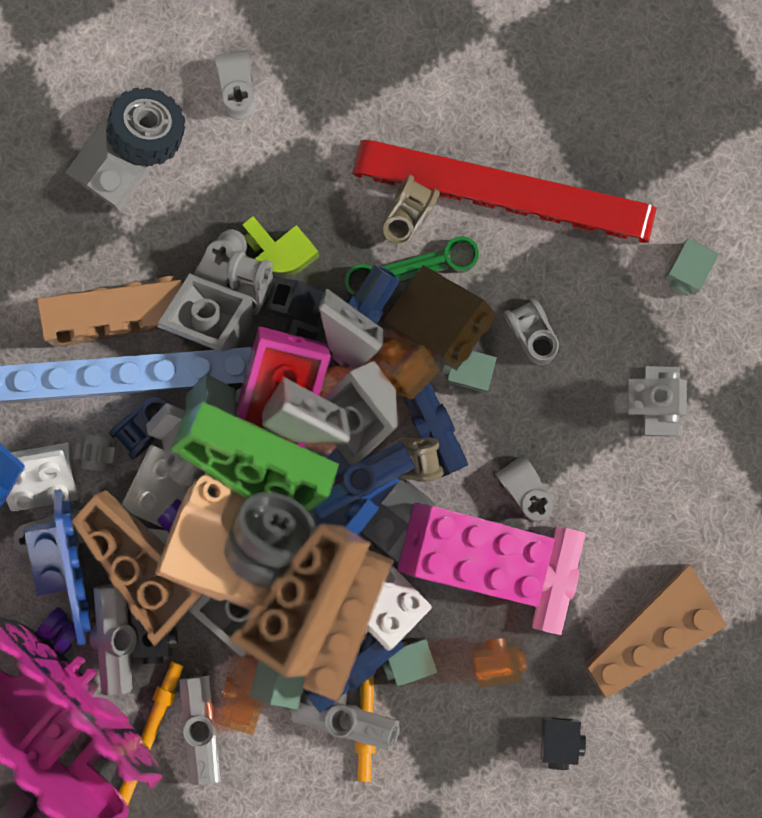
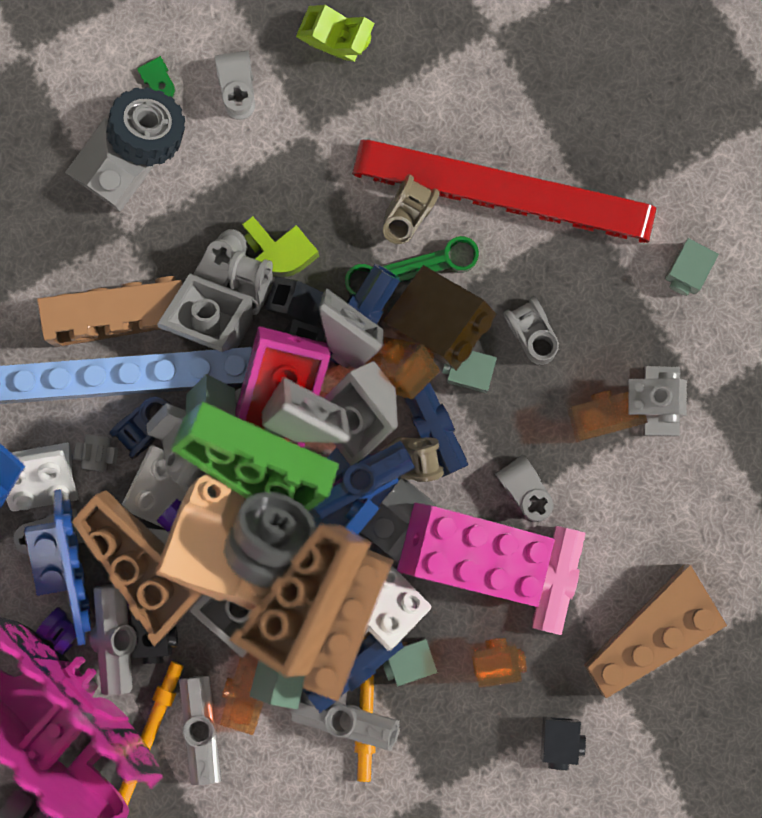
none -> green piece [137,56,175,98]
none -> lime brick [296,5,375,62]
none -> clear orange brick [567,390,648,443]

